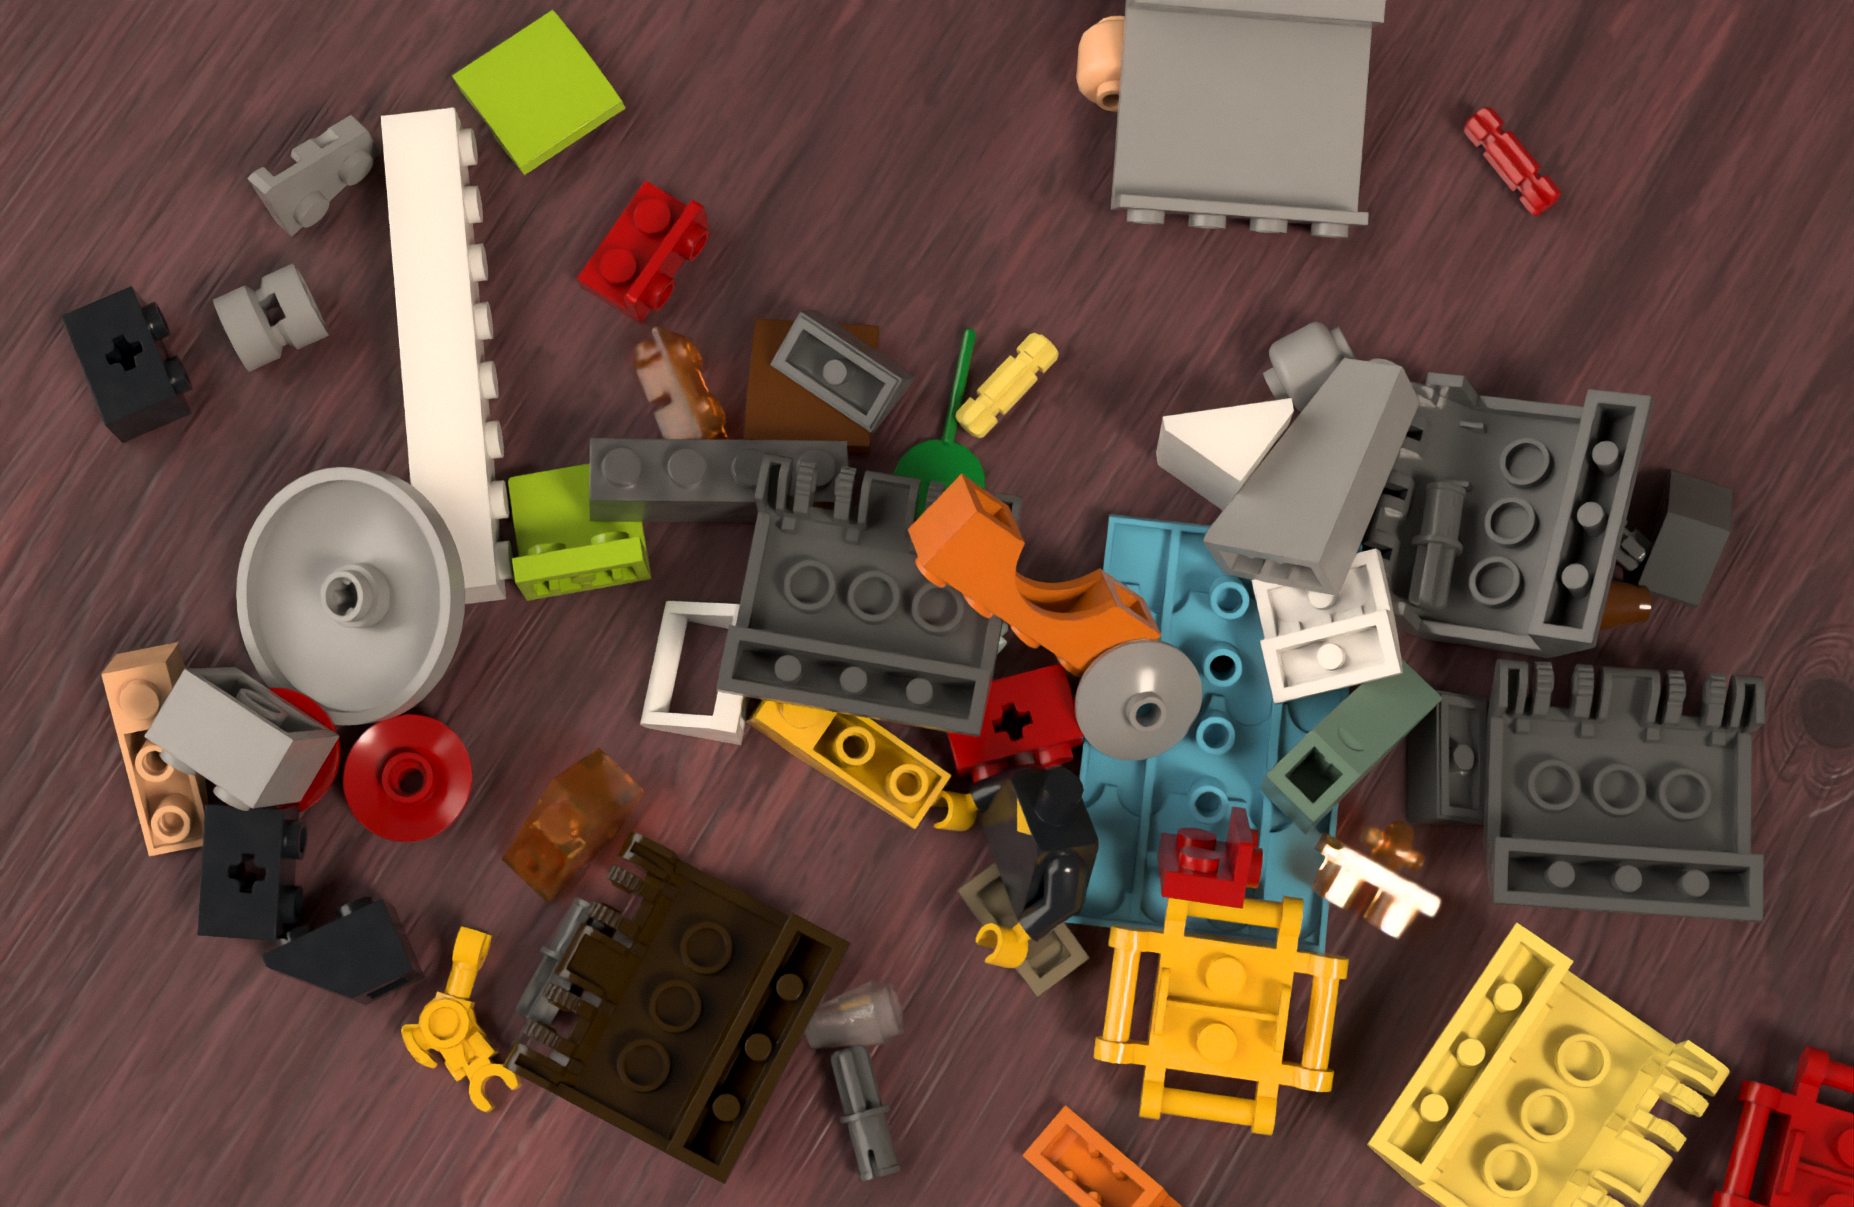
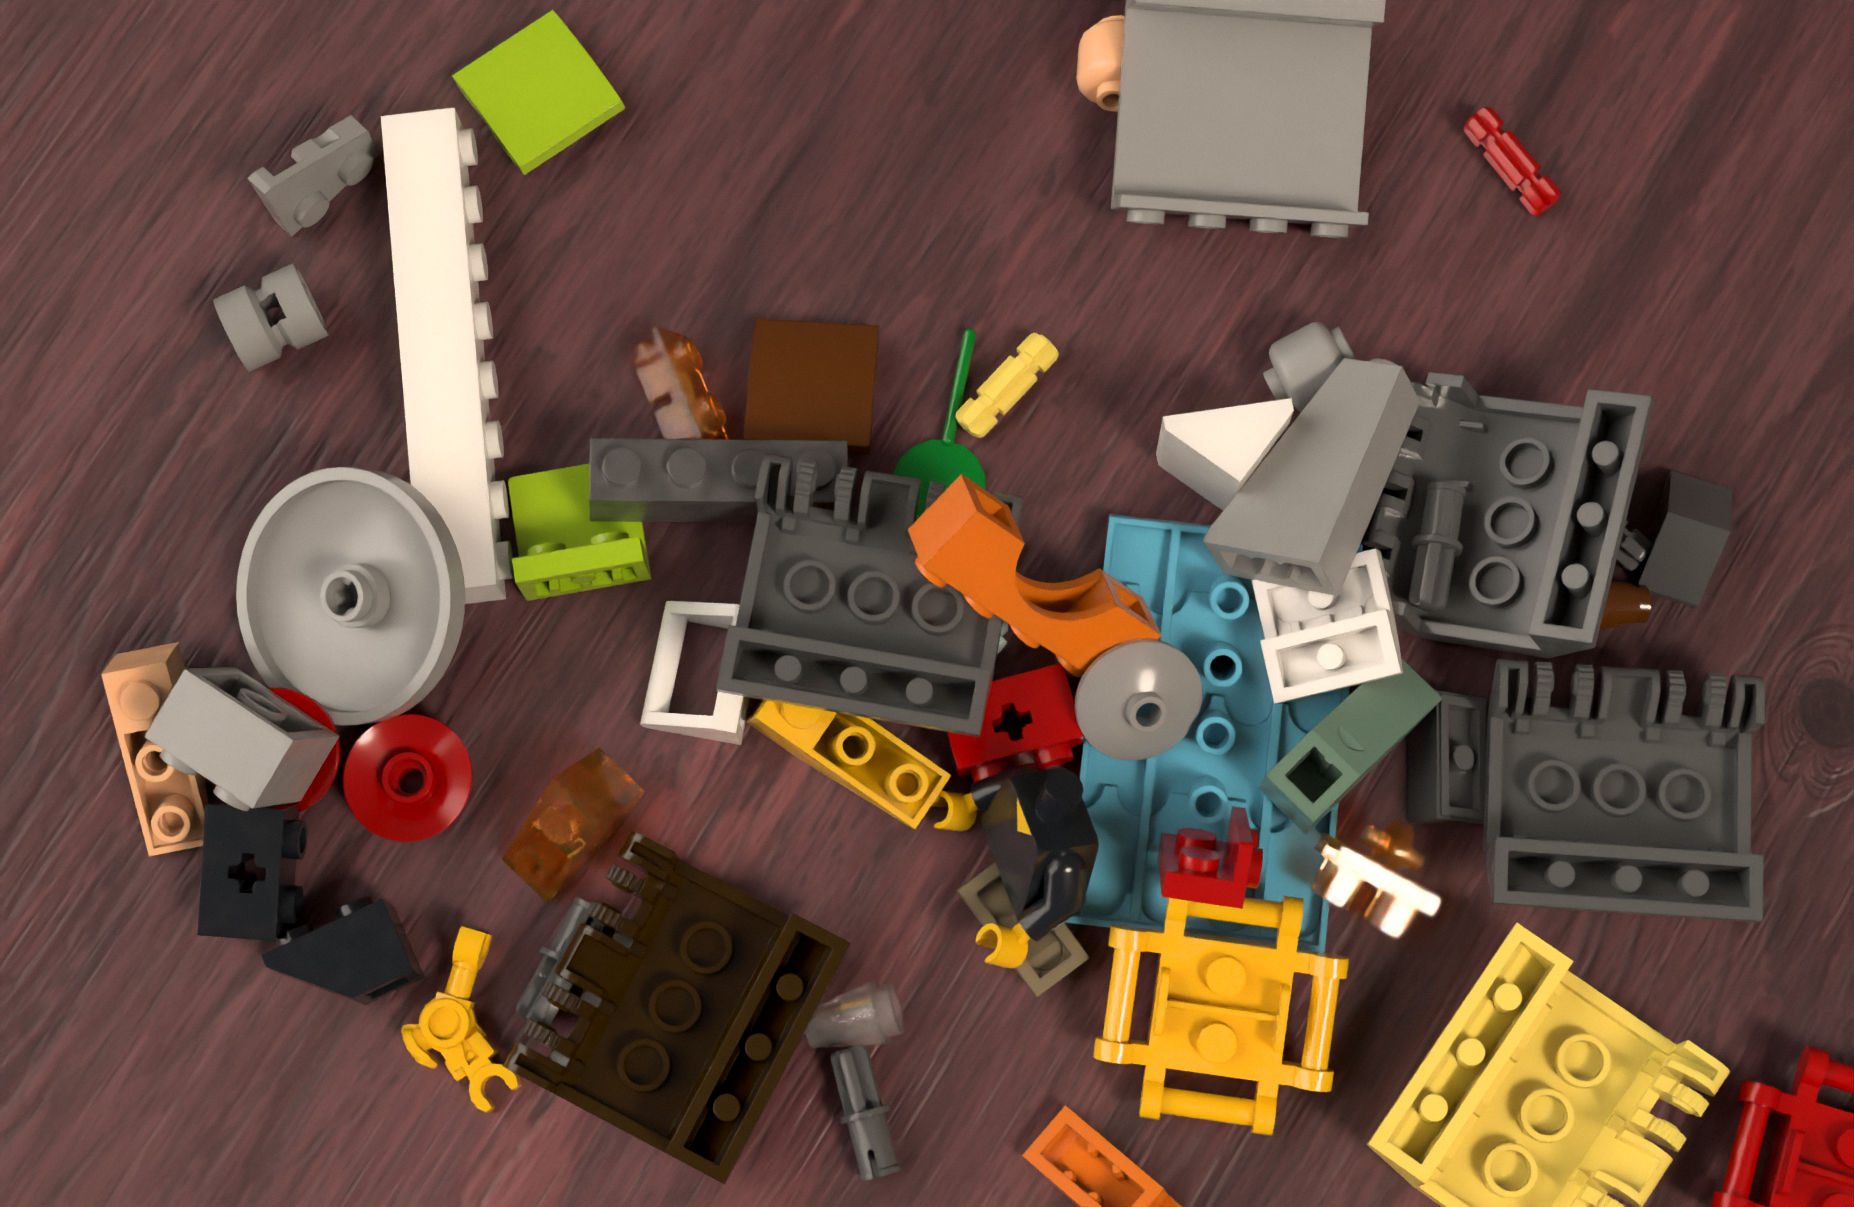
black brick [62,286,193,443] -> none
red bracket [577,180,710,324] -> none
dark grey slope [770,310,915,433] -> none

